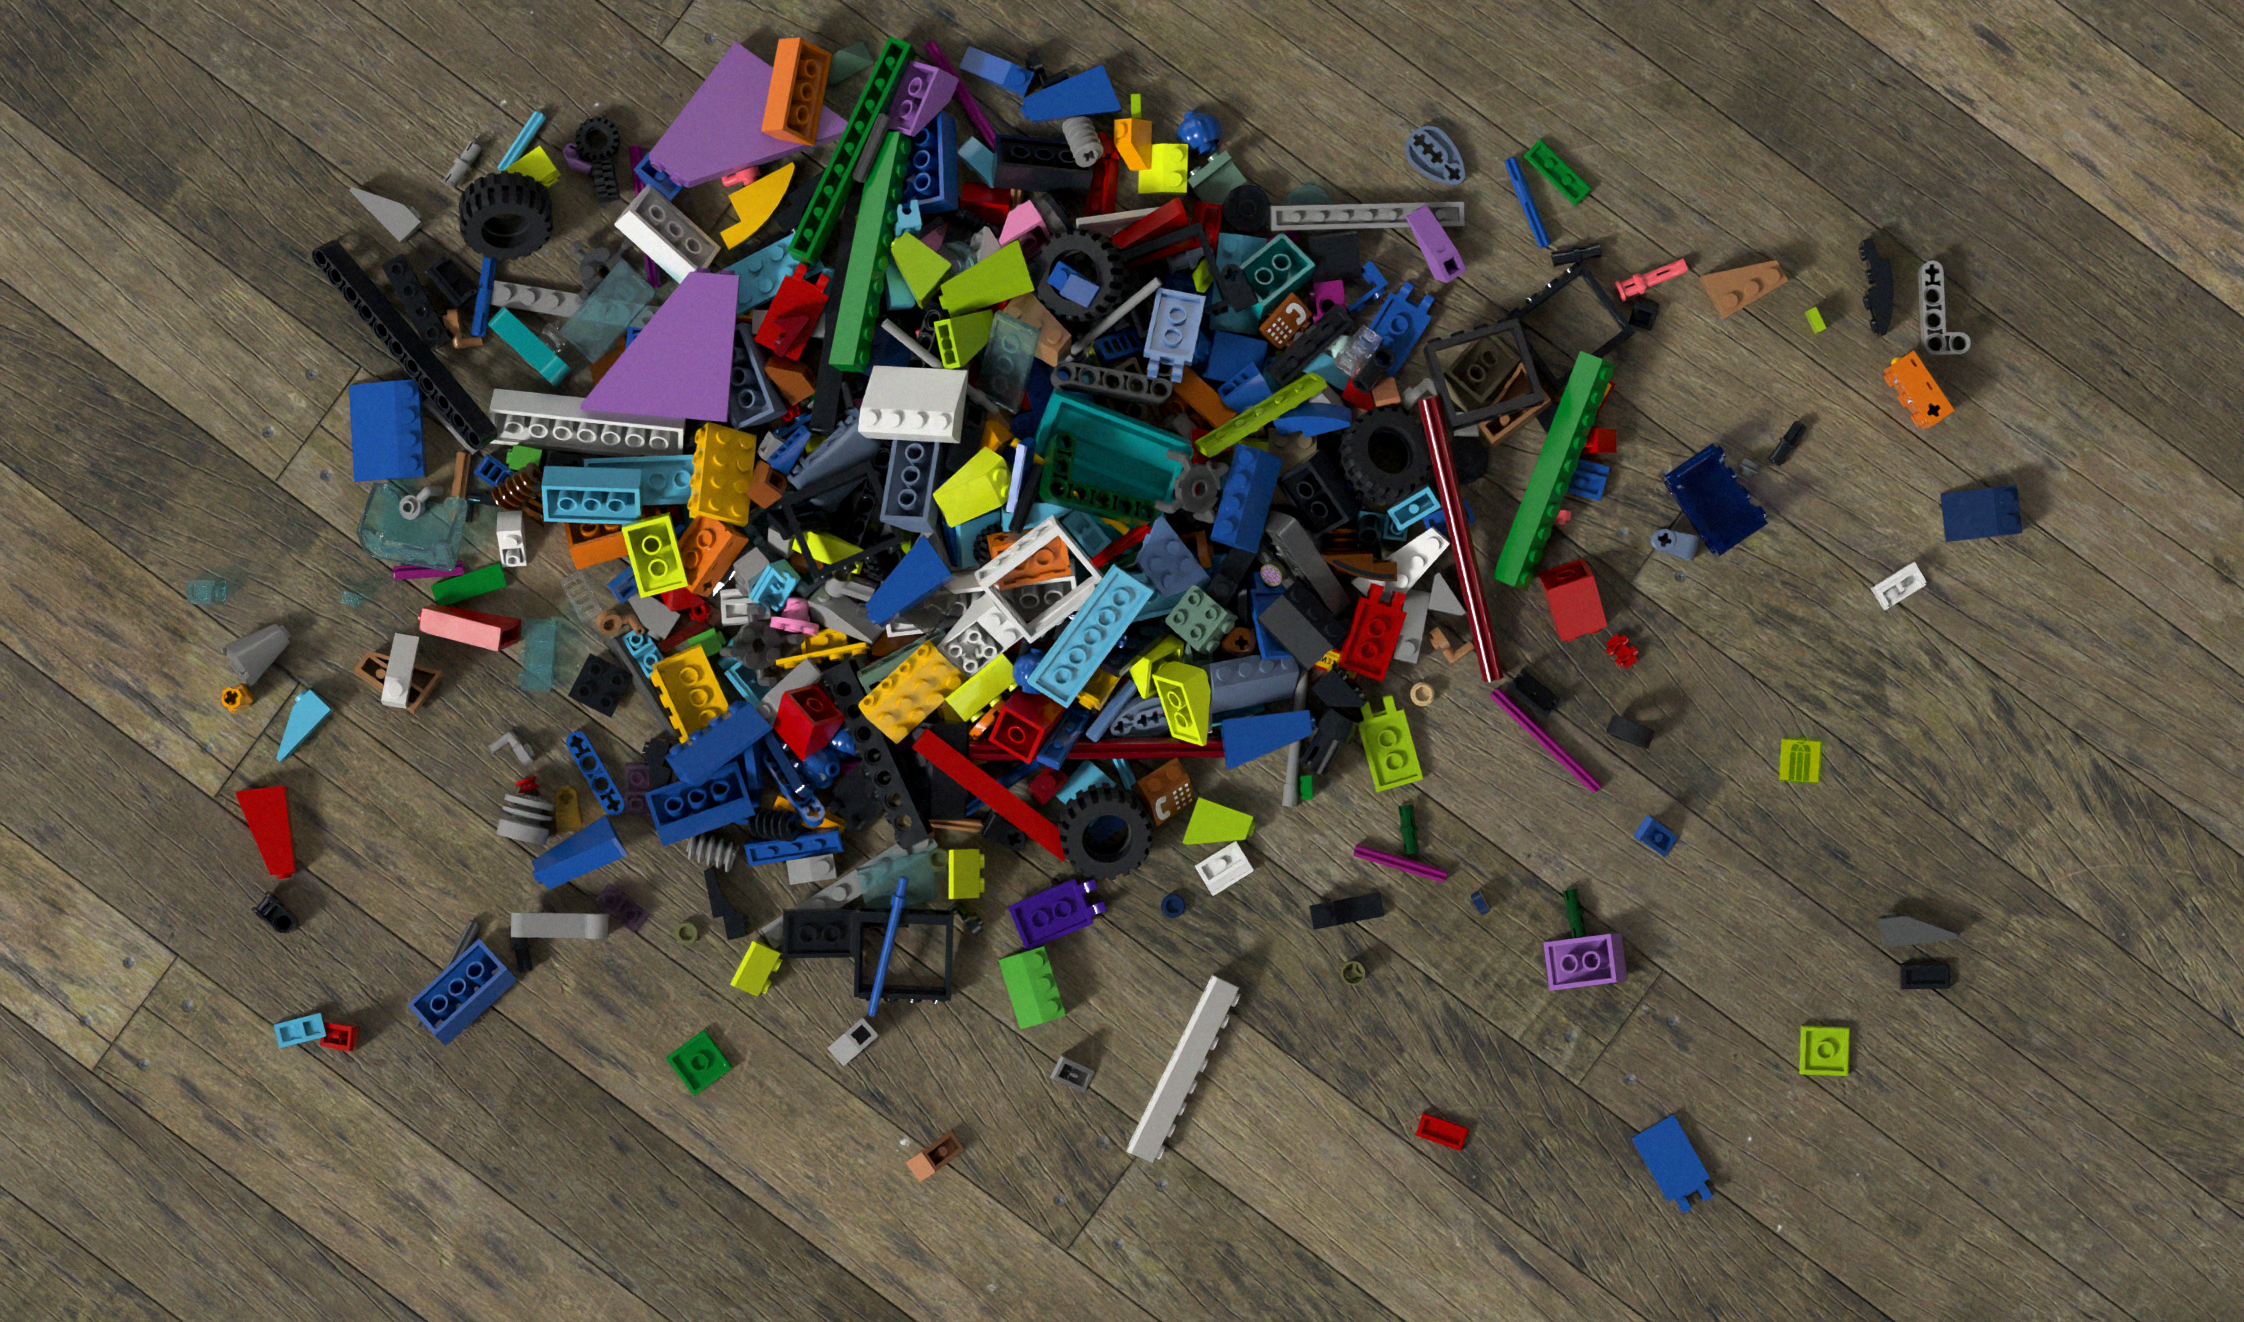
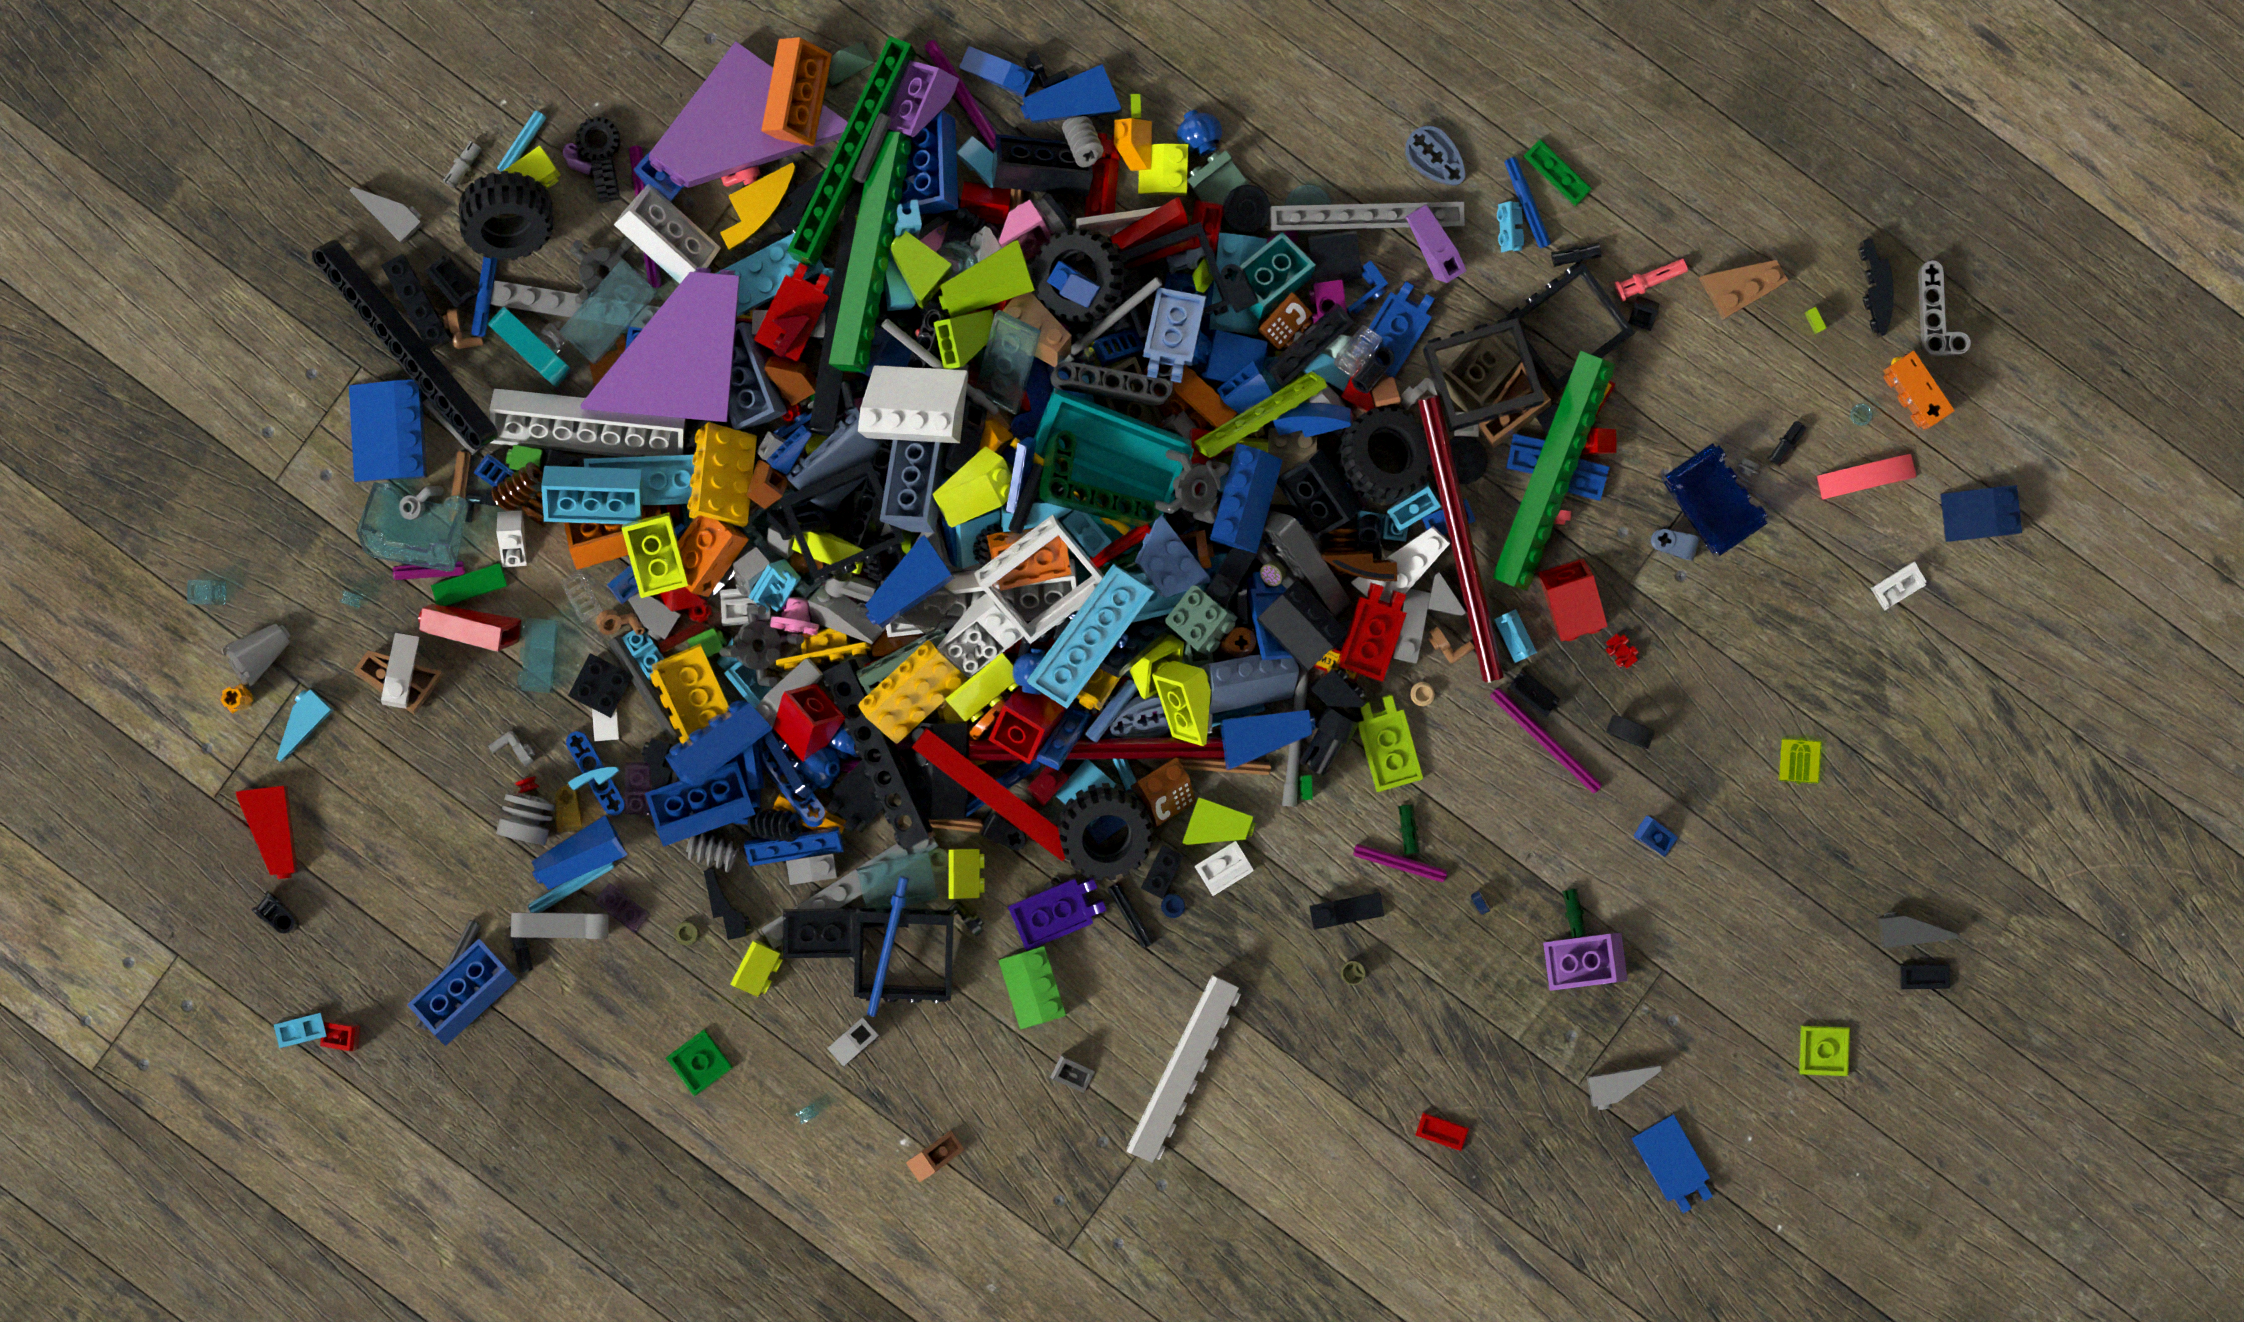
none -> medium azure axle [528,862,615,913]
none -> medium azure slope [568,767,621,791]
none -> white tile [592,707,619,741]
none -> clear light blue bush [795,1103,819,1124]
none -> black axle [1108,882,1153,949]
none -> black brick [1141,845,1184,899]
none -> medium nougat axle [1178,758,1271,775]
none -> medium azure hinge [1494,609,1537,663]
none -> medium azure hinge [1497,201,1524,252]
none -> blue plate [1506,434,1545,474]
none -> light grey slope [1587,1065,1662,1110]
none -> coral slope [1816,454,1917,500]
none -> clear light blue bush [1850,404,1872,426]

